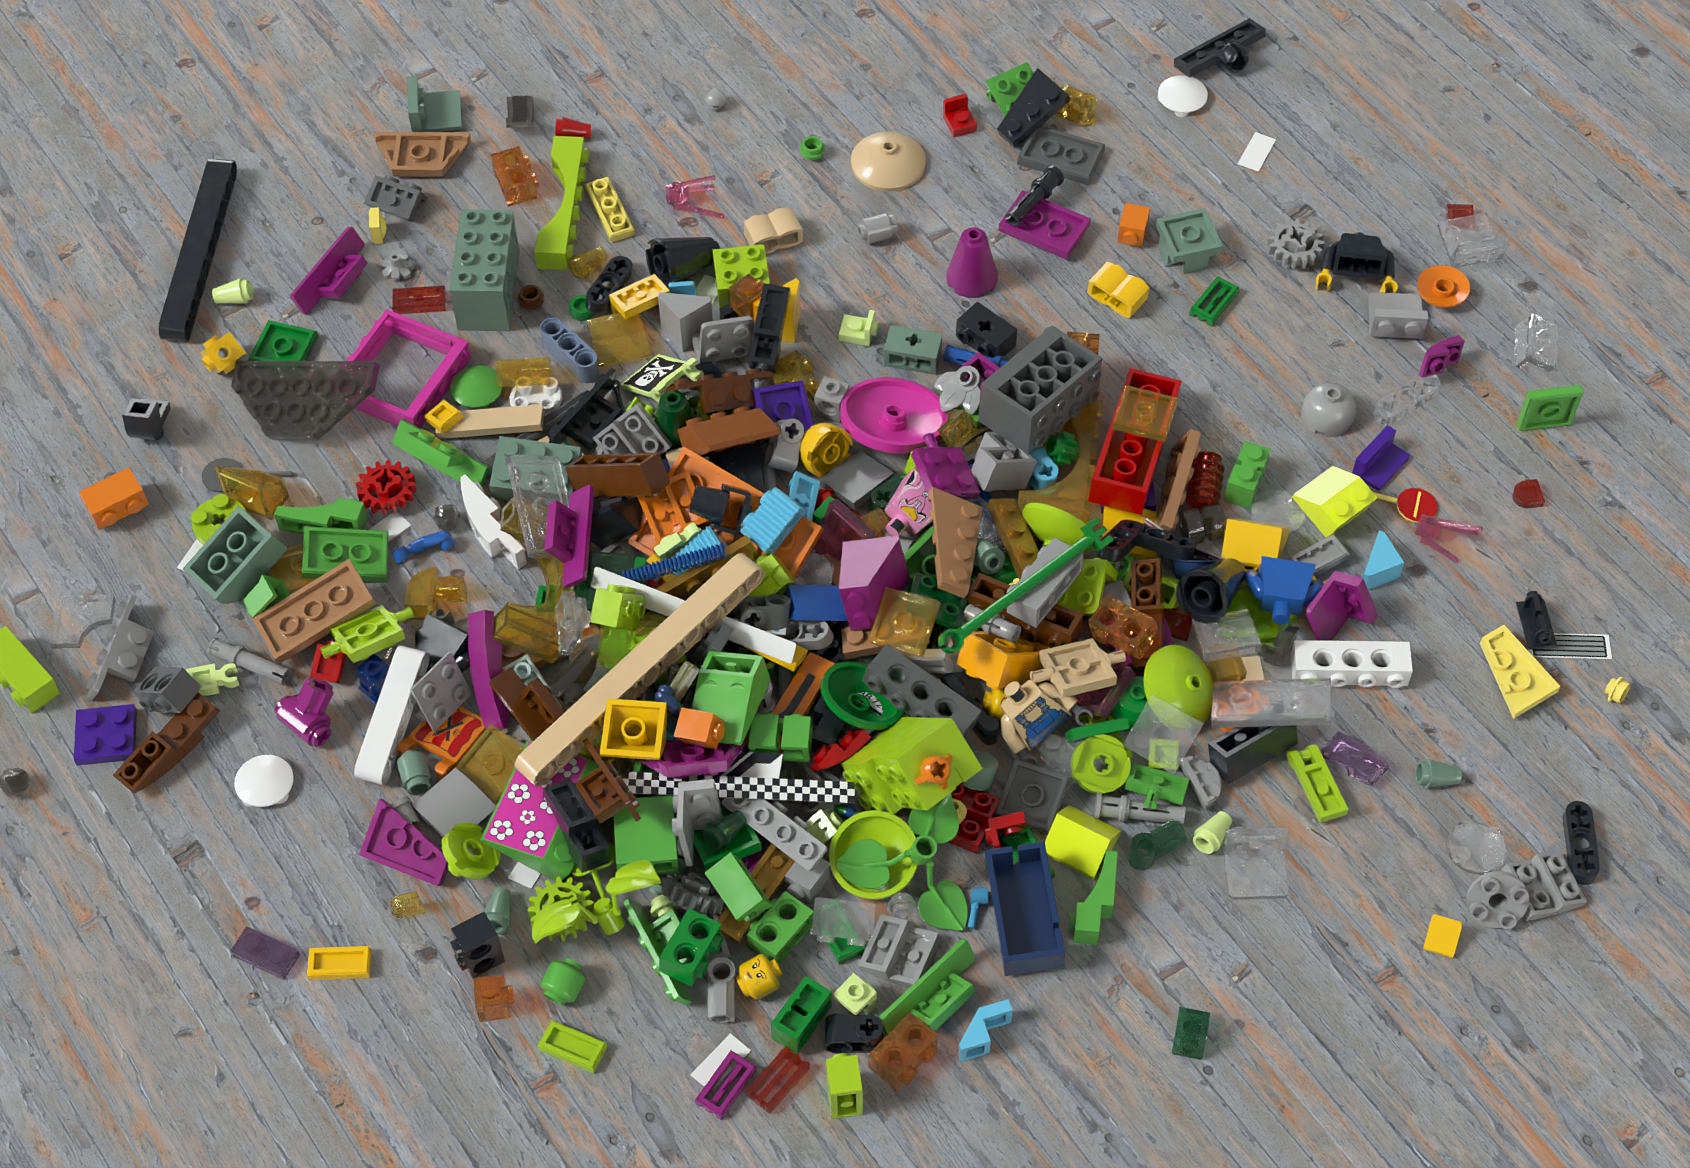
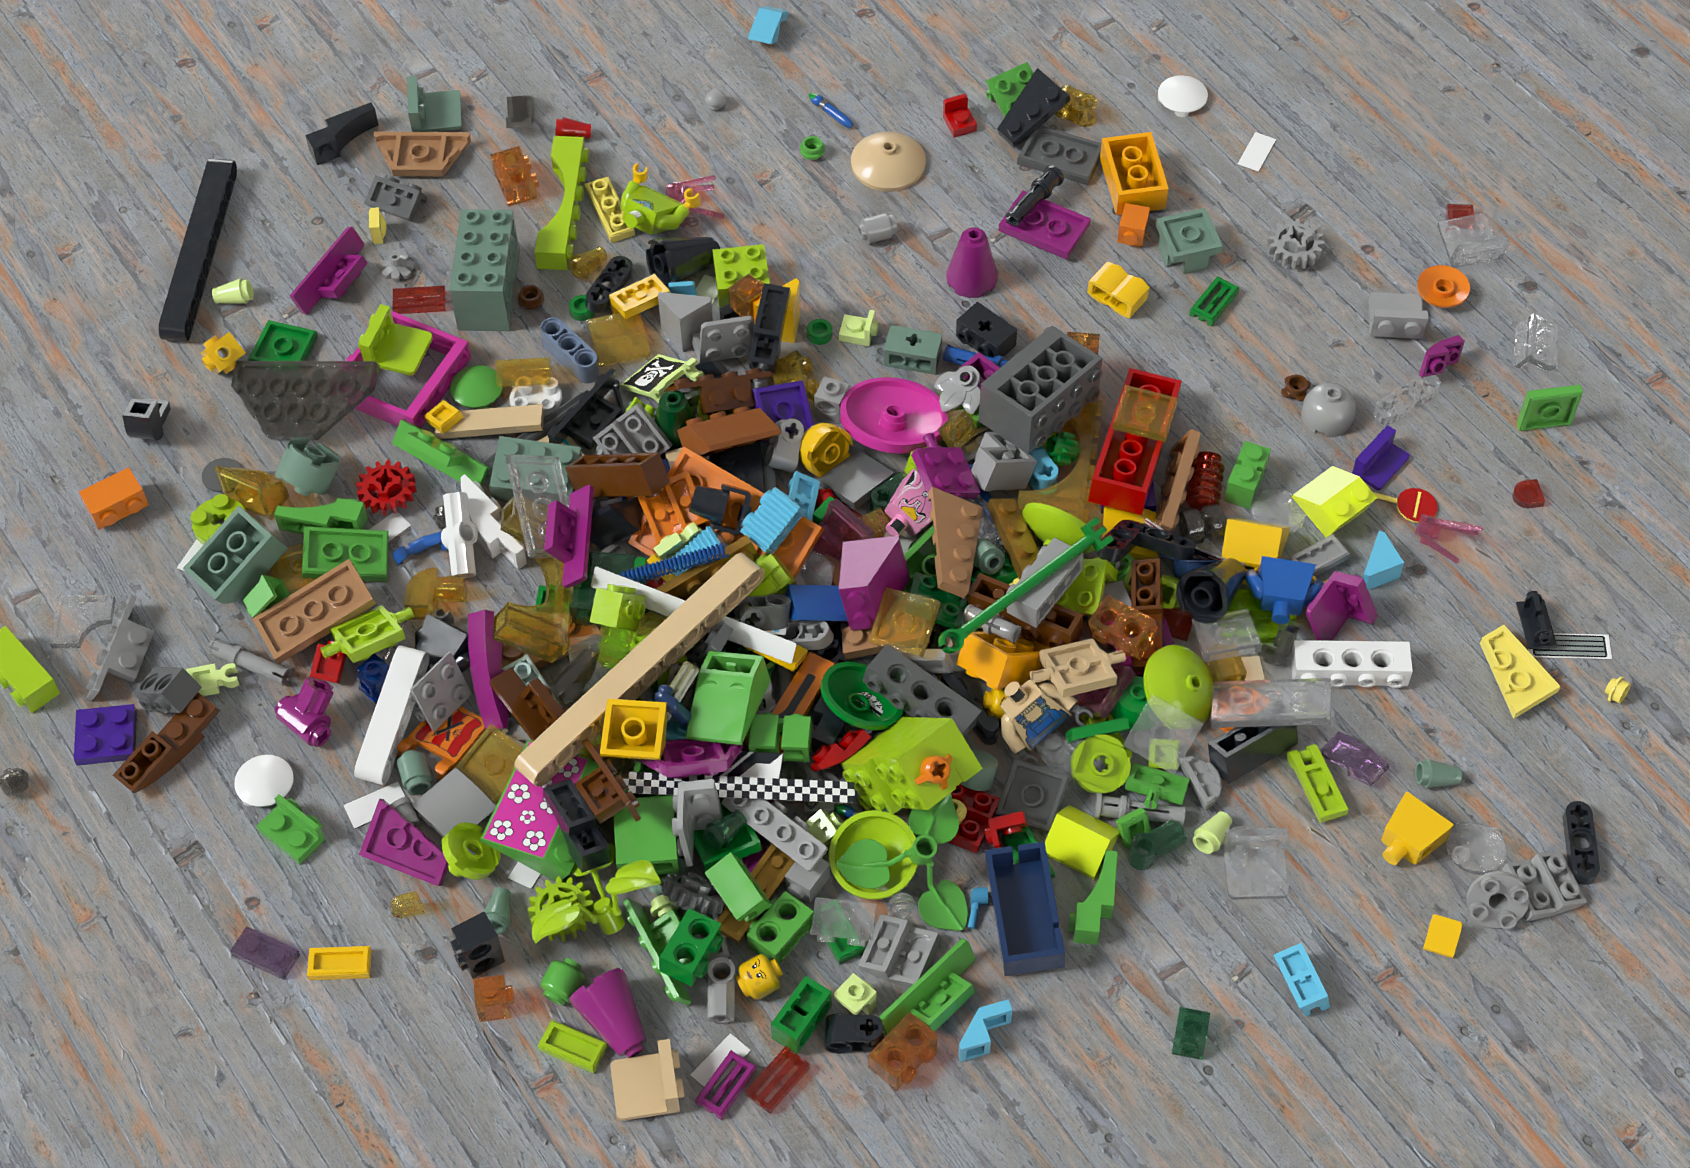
clear plate [555,590,591,655] -> none
orange brick [674,707,725,750] -> none
tan brick [744,207,803,254] -> none
lime brick [826,1053,863,1119] -> none
black plate [1174,18,1266,78] -> none
black torso [1315,232,1398,293] -> none
none -> bright green bracket [256,794,325,865]
none -> sand green brick [275,437,341,496]
none -> black slope [305,102,379,165]
none -> white sticker [343,782,405,828]
none -> lime bracket [358,304,433,376]
none -> white piece [441,492,478,579]
none -> magenta cone [569,968,646,1058]
none -> tan bracket [610,1039,684,1121]
none -> lime torso [621,163,701,235]
none -> medium azure slope [748,6,788,44]
none -> green tile [806,319,833,345]
none -> blue piece [809,92,853,128]
none -> light orange brick [1100,132,1169,215]
none -> bright green tile [1116,807,1153,848]
none -> medium azure hinge [1273,943,1330,1016]
none -> reddish brown plate [1281,374,1311,401]
none -> yellow torso [1381,792,1454,865]

